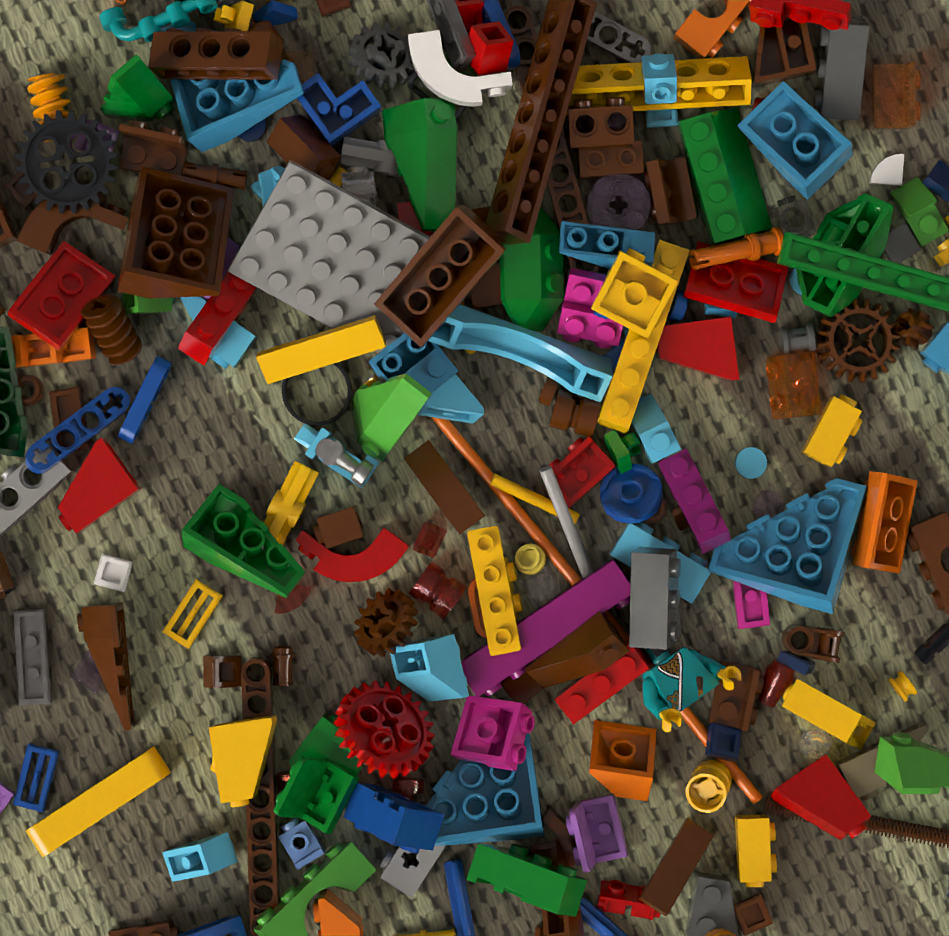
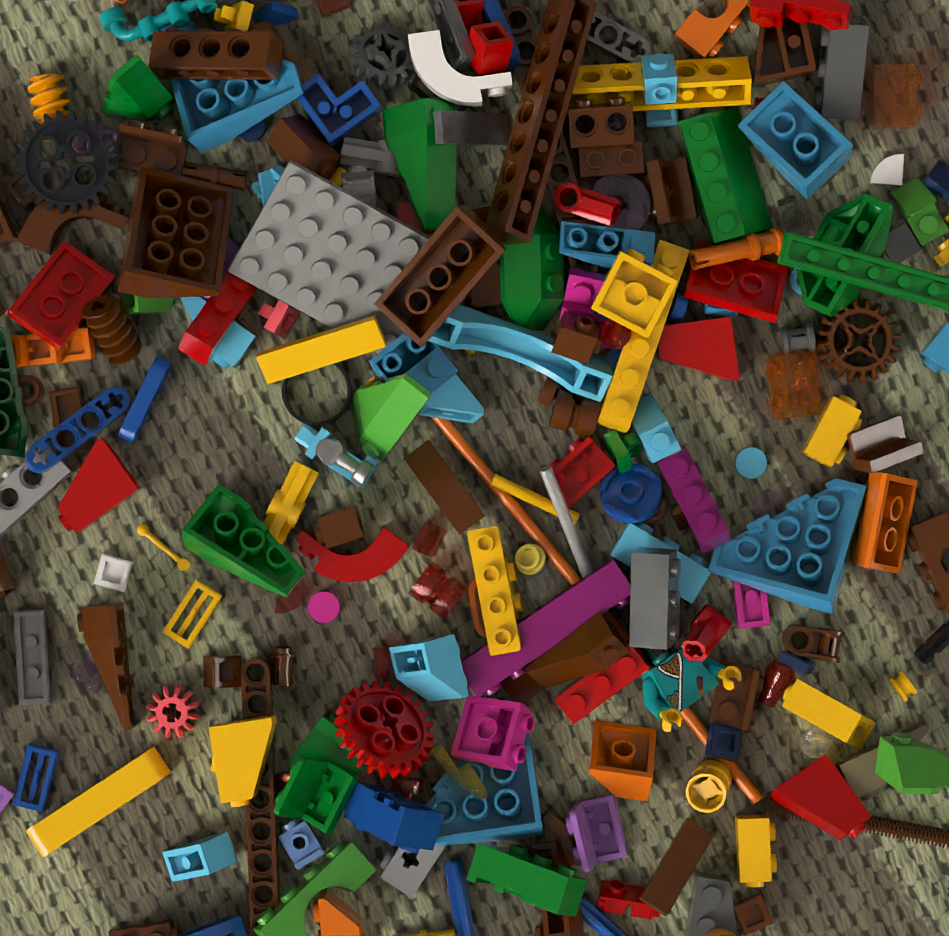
reddish brown gear [354,588,418,657] -> none
reddish brown gear [893,308,934,349] -> none
none -> yellow hinge [137,524,190,571]
none -> coral gear [146,685,200,738]
none -> coral tile [258,300,300,340]
none -> dark pink tile [308,591,340,623]
none -> clear red tile [372,647,388,679]
none -> clear yellow slope [431,743,488,800]
none -> flat silver tile [433,110,510,147]
none -> reddish brown brick [551,311,603,364]
none -> red piece [554,183,621,227]
none -> clear red plate [602,319,632,350]
none -> red piece [681,603,732,663]
none -> panel [847,415,923,473]

